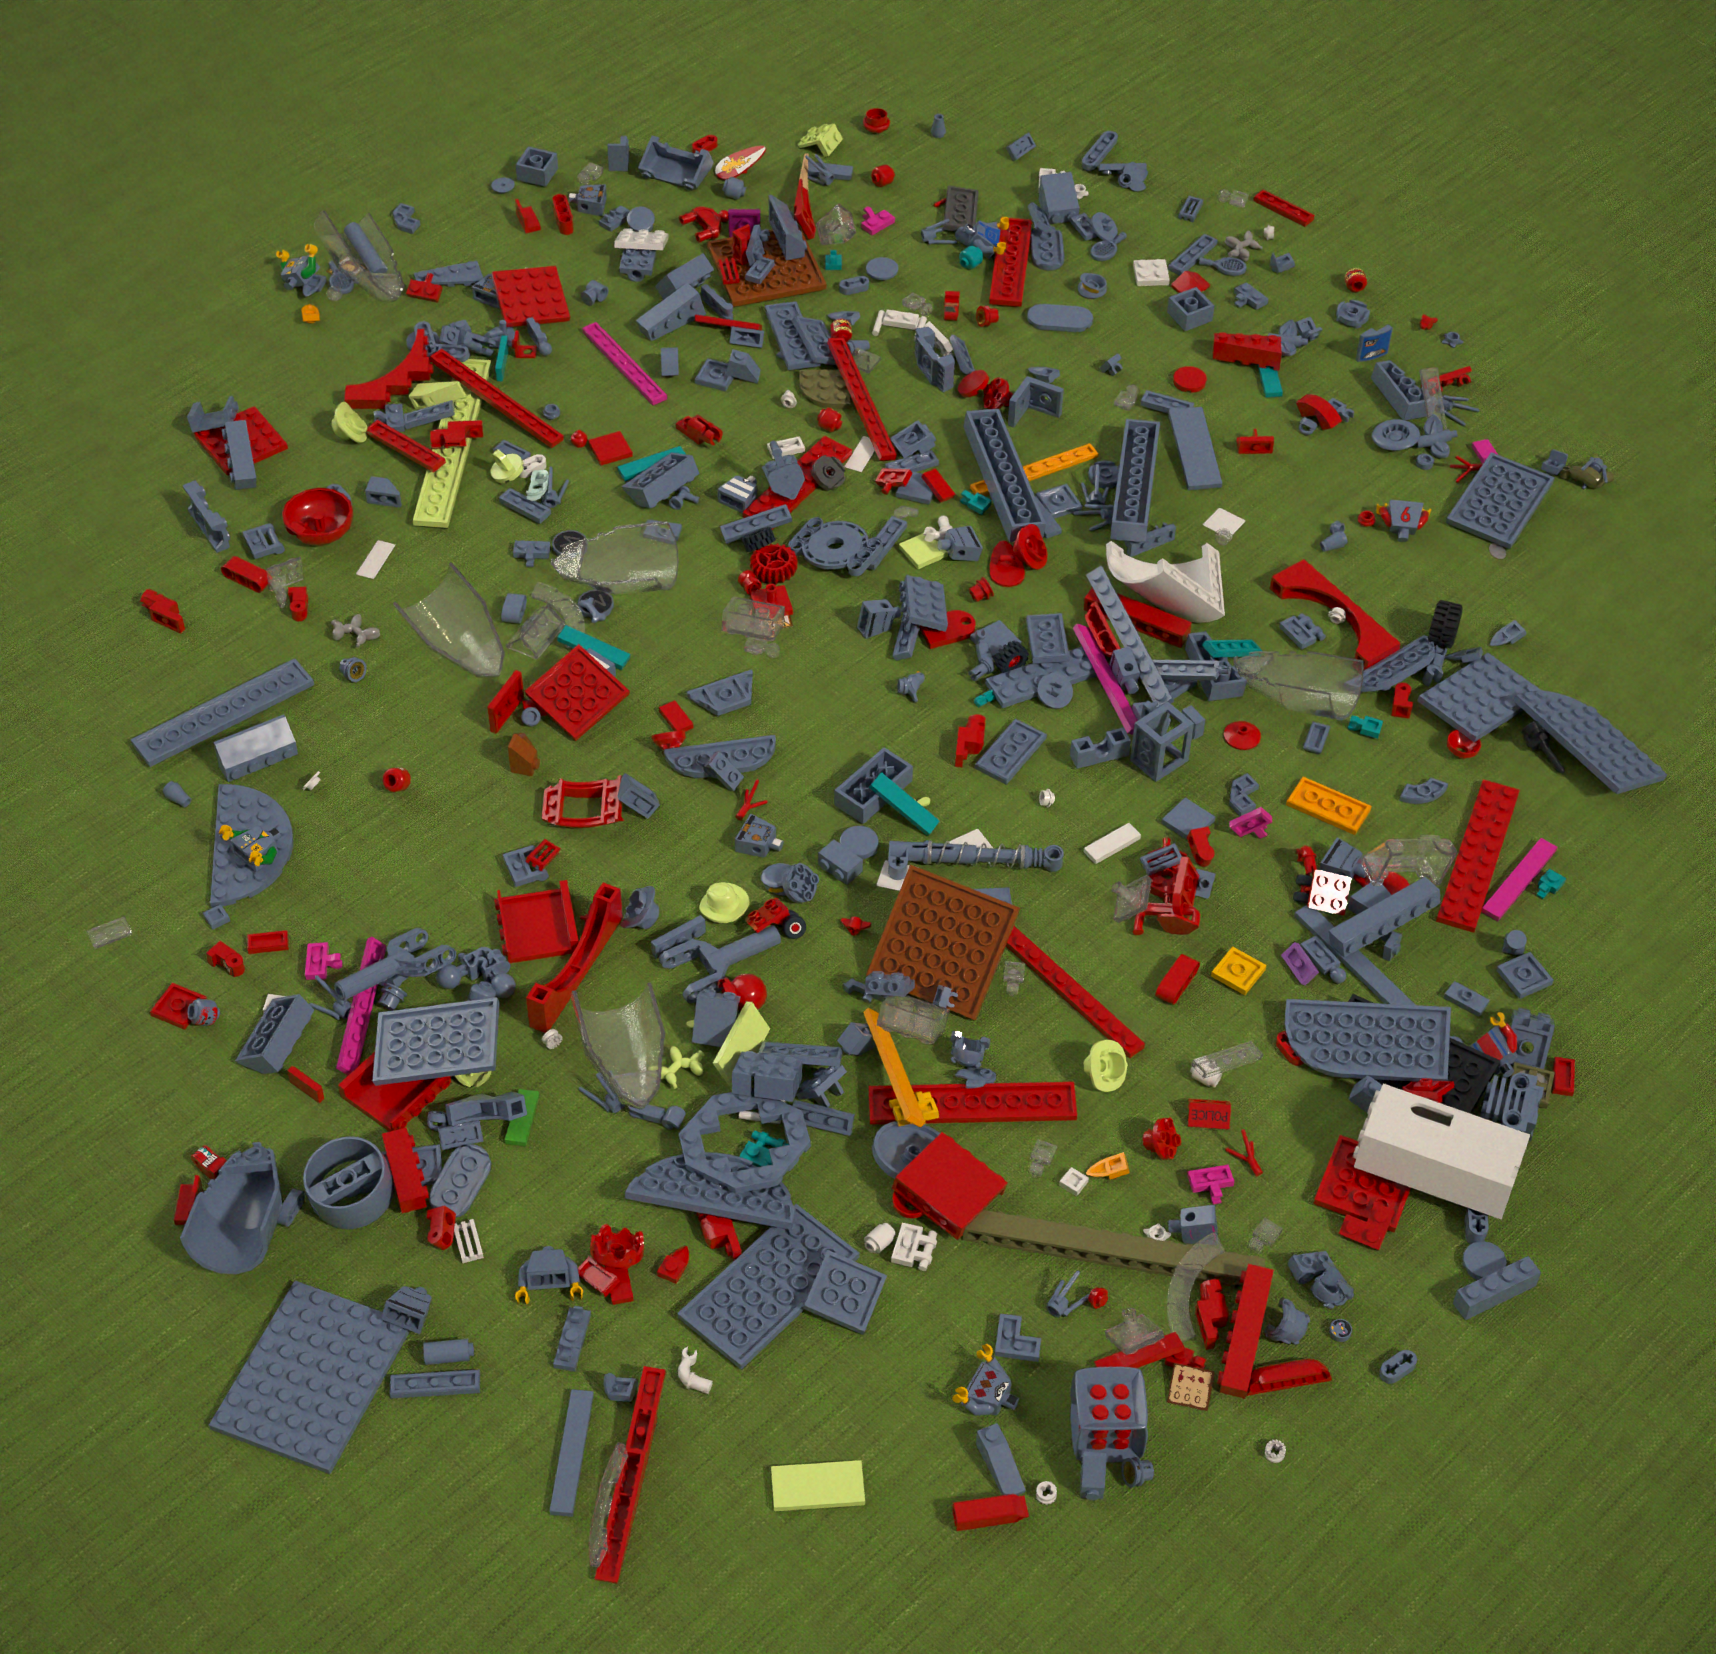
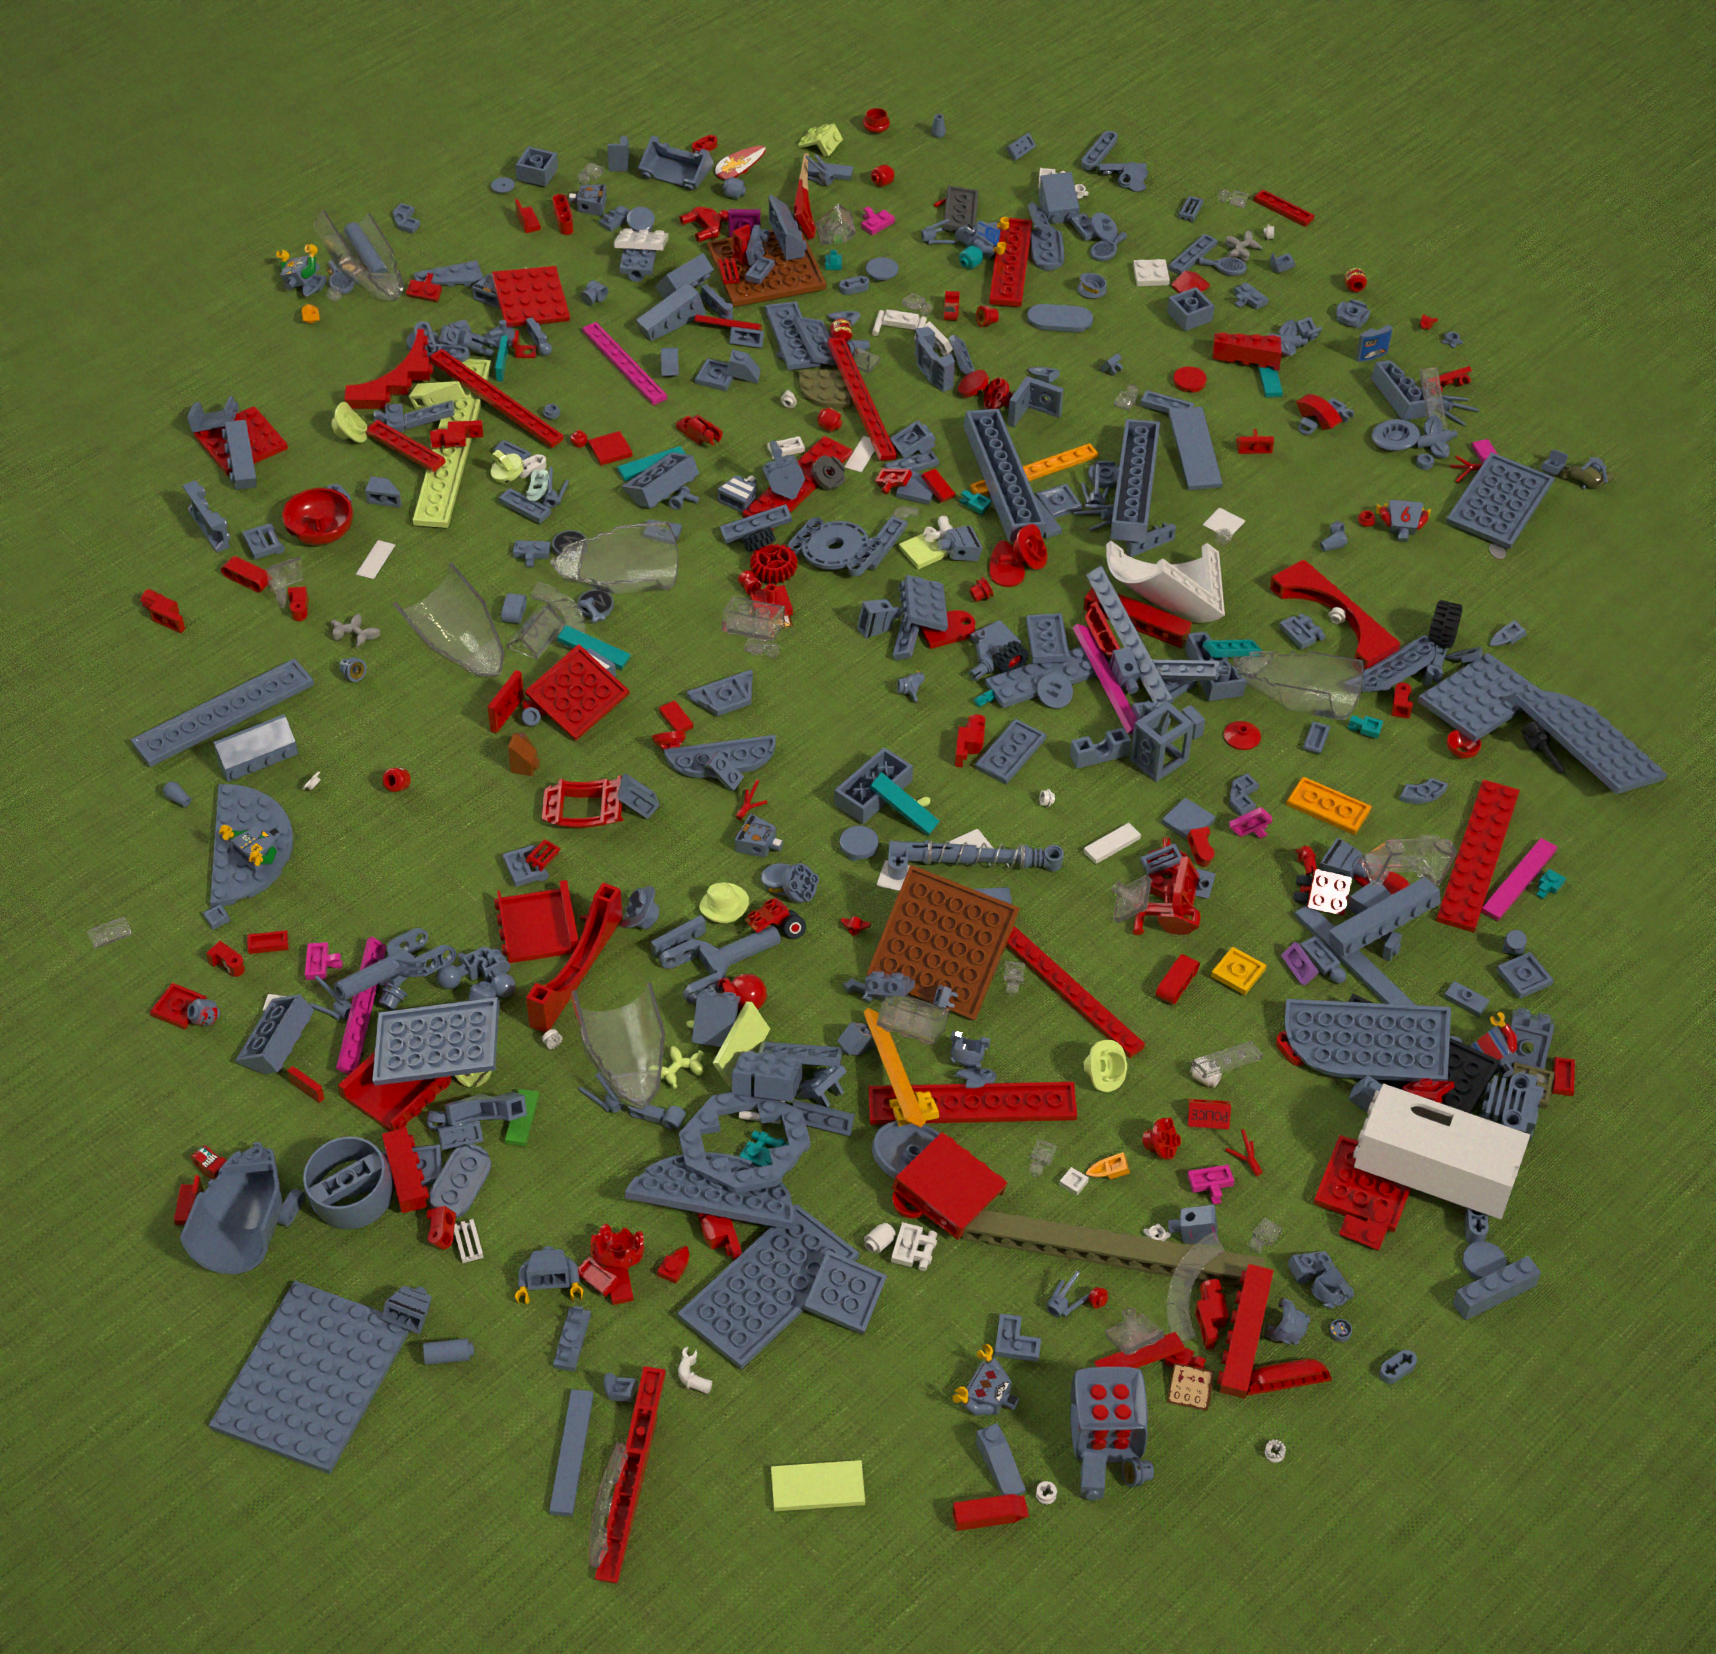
sand blue tile [390,1370,480,1399] -> none
sand blue brick [818,840,863,885] -> none

